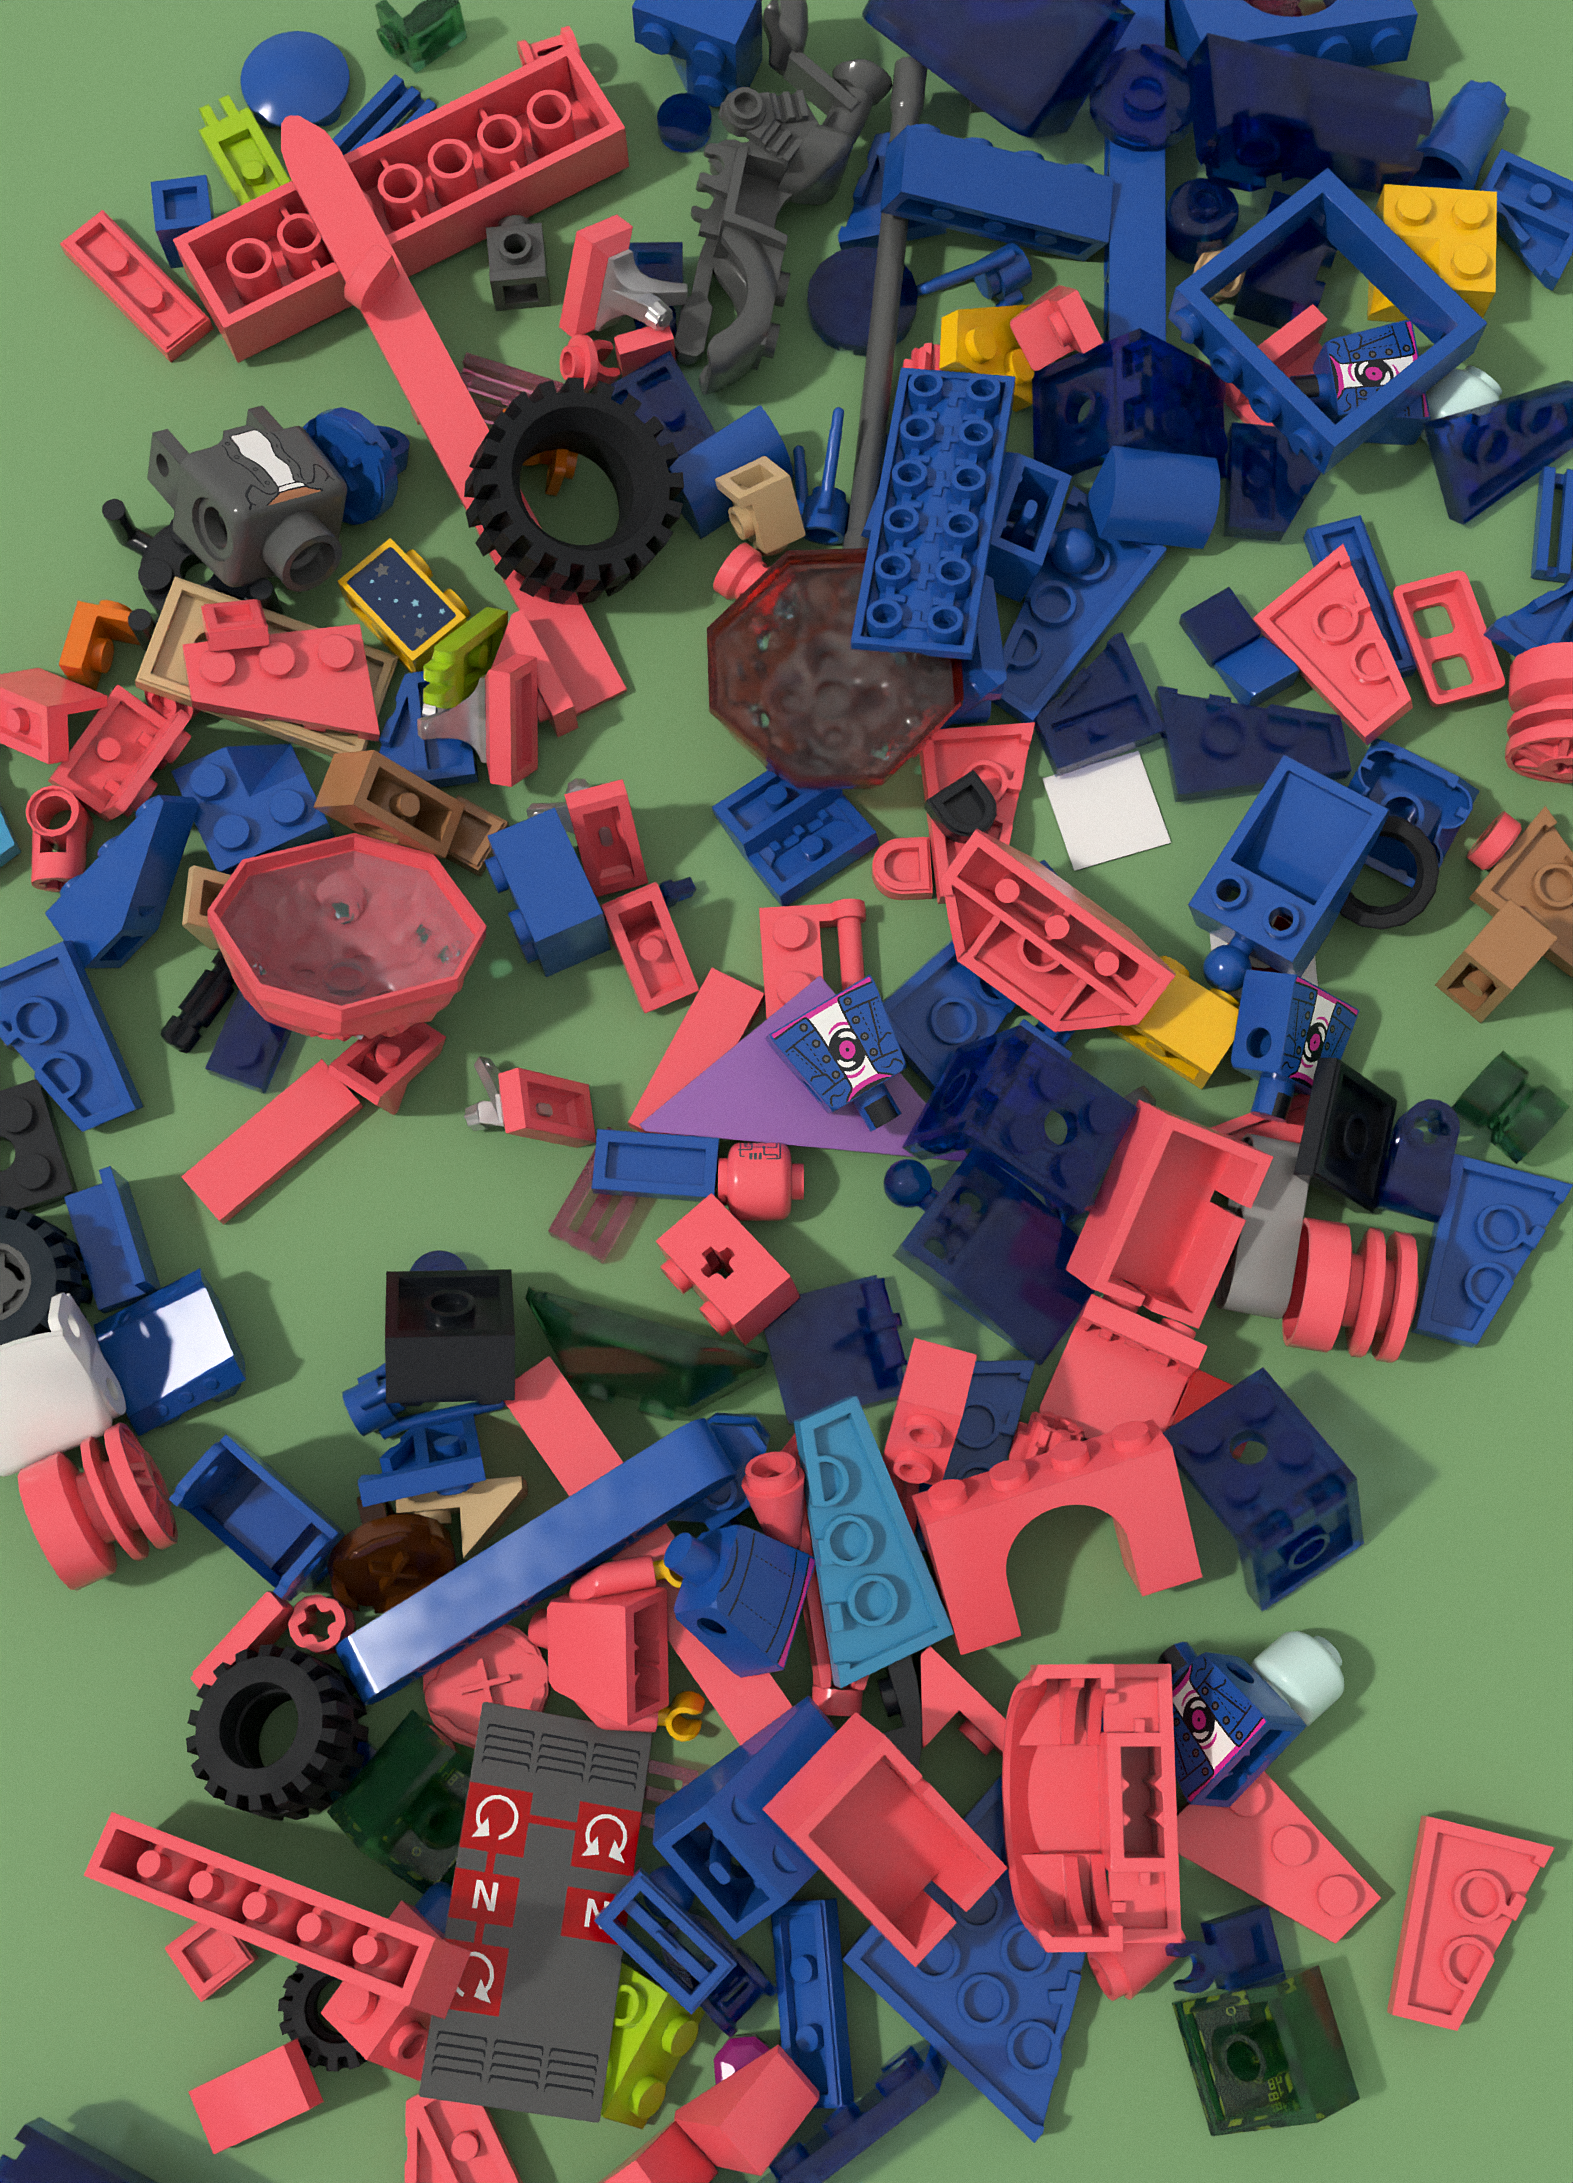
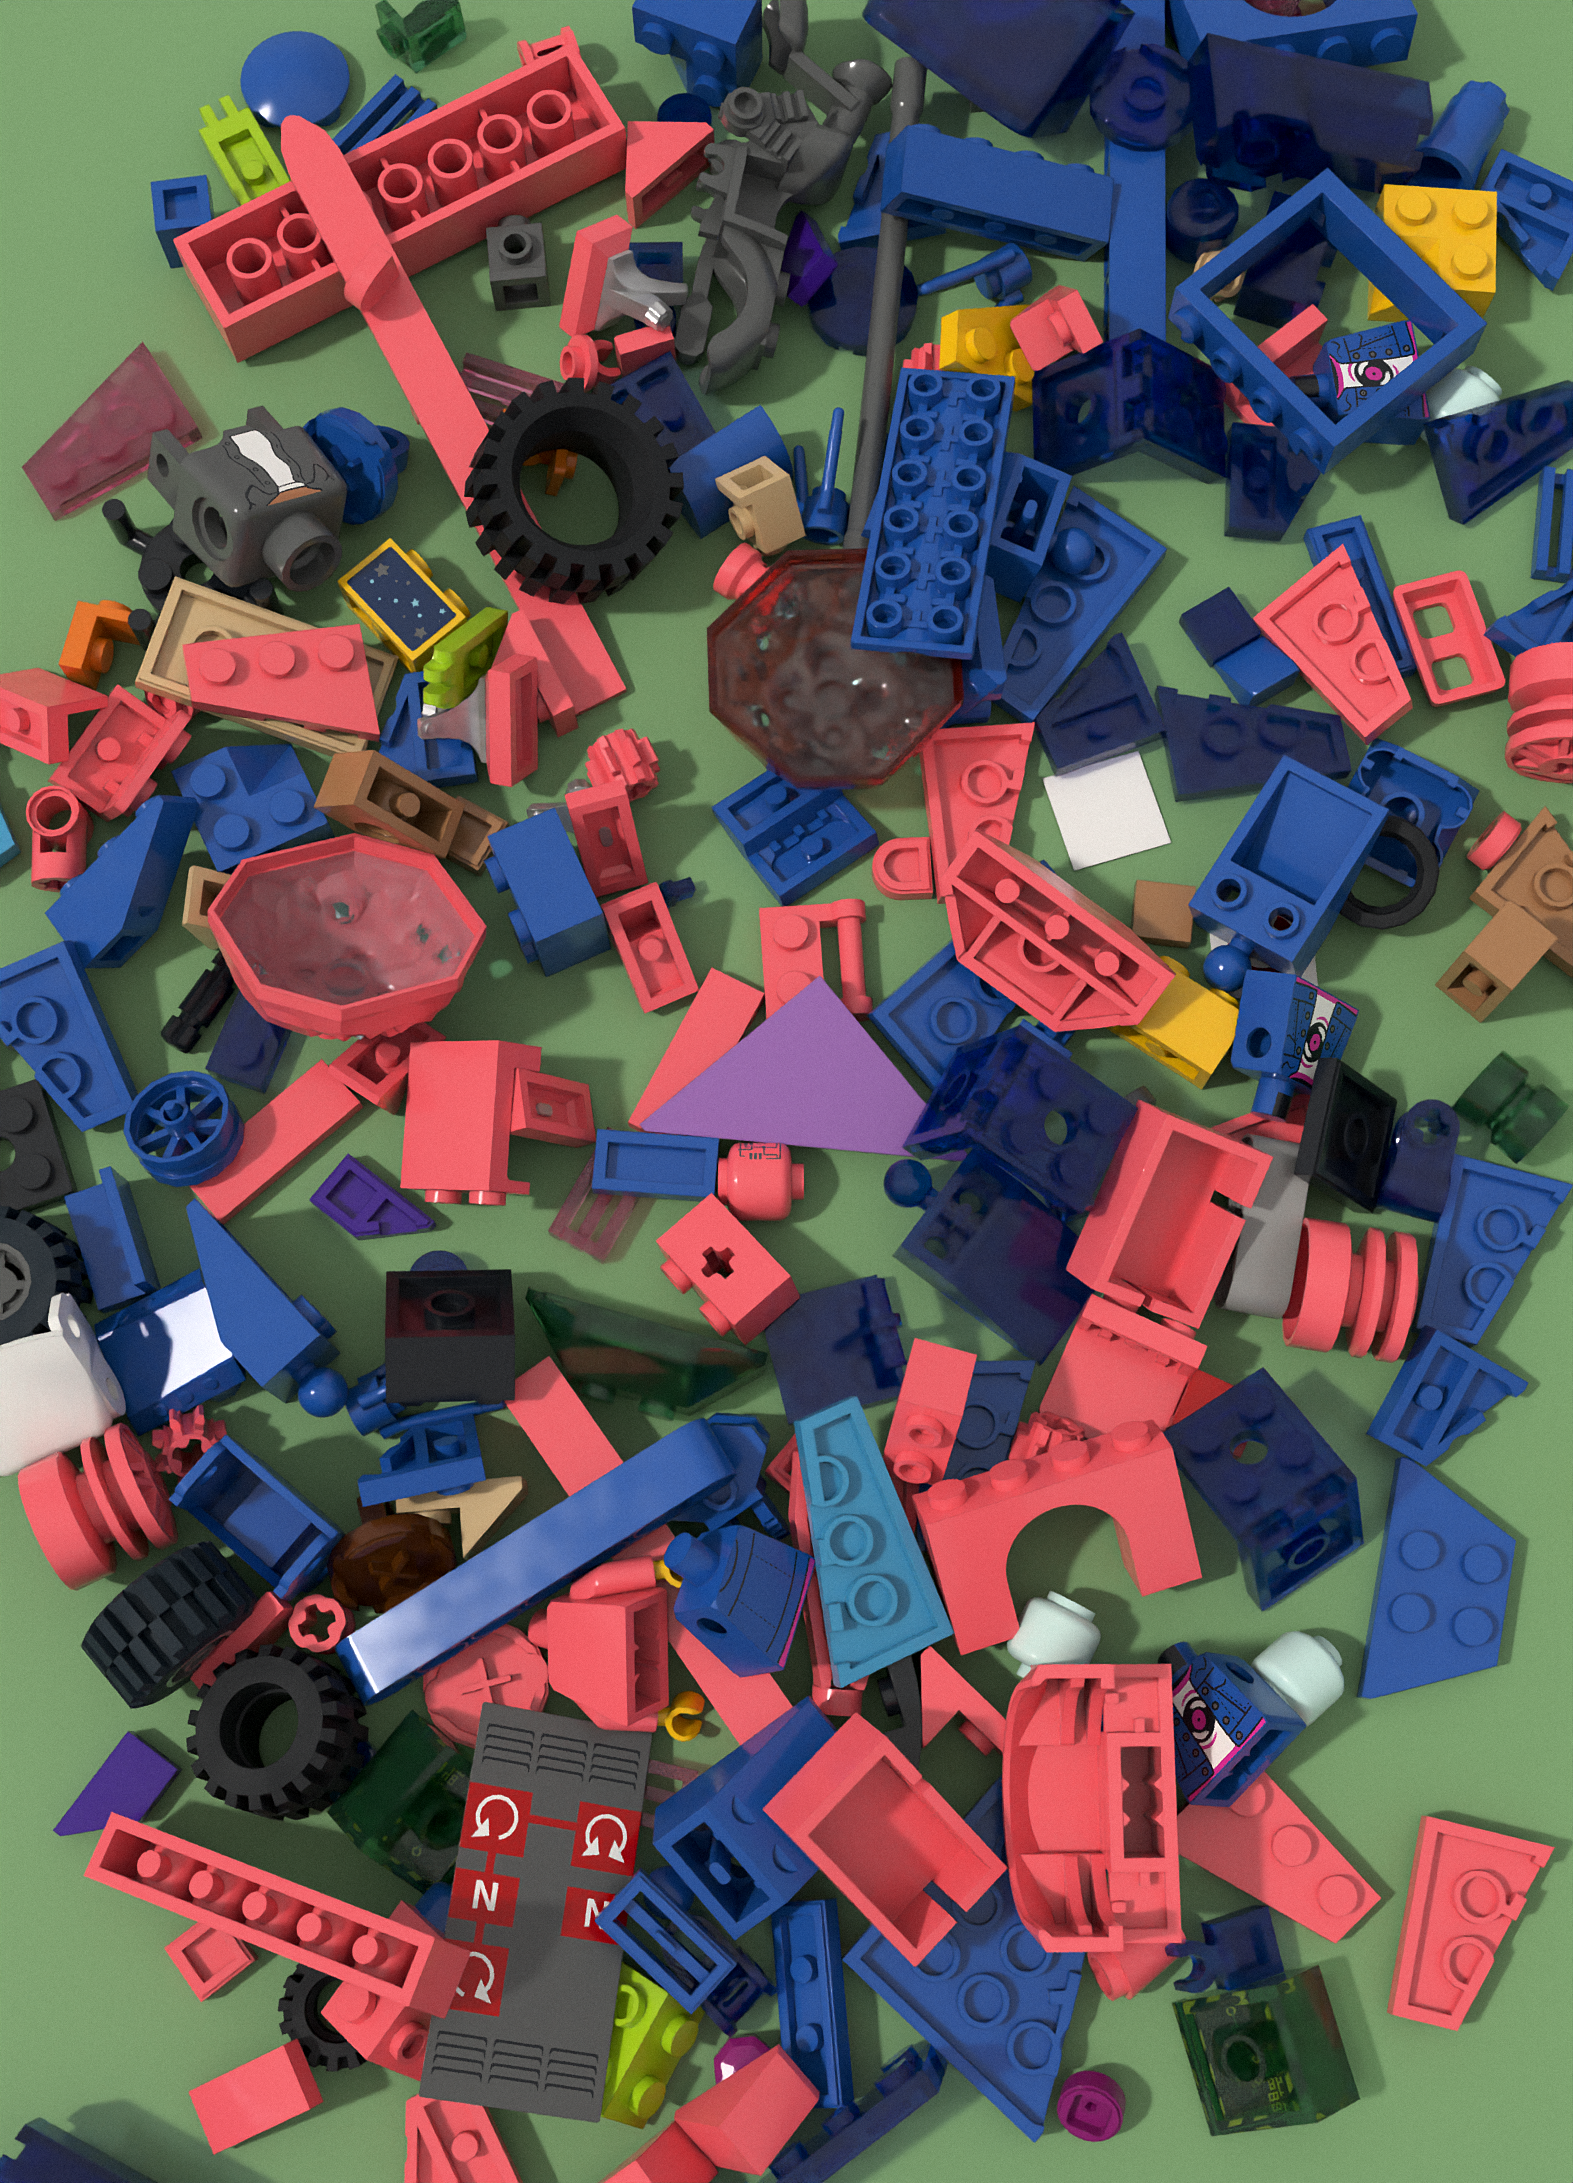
coral tile [60,210,214,363] -> none
coral tile [201,599,270,652] -> none
coral cone [741,1452,805,1548] -> none
torso [765,975,907,1132] -> none
black tile [923,770,997,843] -> none
blue brick [1086,445,1220,549] -> none
none -> clear pink wing [22,341,203,521]
none -> dark purple tile [53,1731,182,1836]
none -> black wheel [81,1541,259,1709]
none -> blue wheel [123,1070,245,1187]
none -> coral gear [151,1405,227,1483]
none -> blue slope [186,1198,349,1418]
none -> dark purple tile [309,1153,437,1241]
none -> coral panel [400,1040,542,1206]
none -> coral gear [585,728,660,803]
none -> coral slope [625,121,714,229]
none -> dark purple tile [780,210,838,307]
none -> light aqua head [1007,1590,1101,1678]
none -> magenta tile [1057,2071,1126,2142]
none -> medium nougat tile [1130,880,1196,948]
none -> blue wing [1357,1457,1516,1699]
none -> blue wing [1366,1325,1528,1466]

